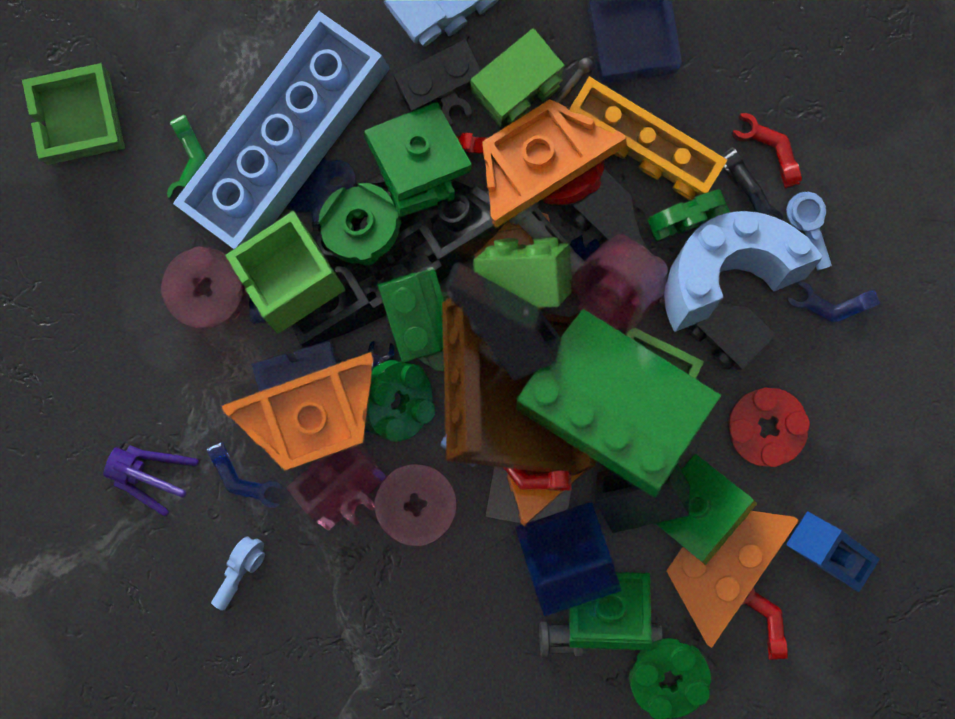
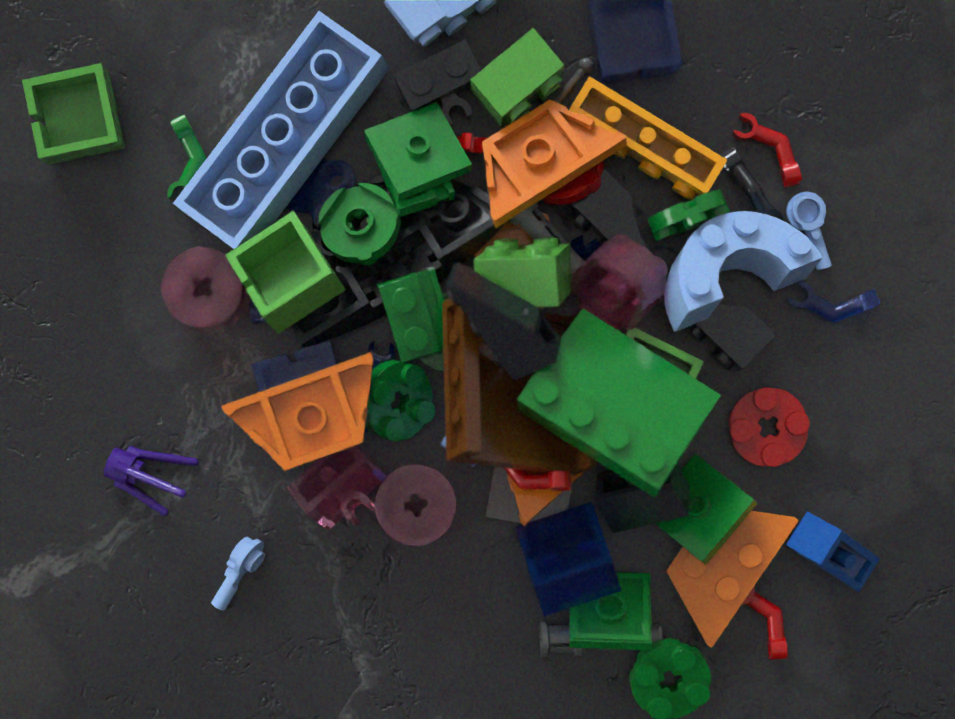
clear blue arm [207,441,284,508] -> none

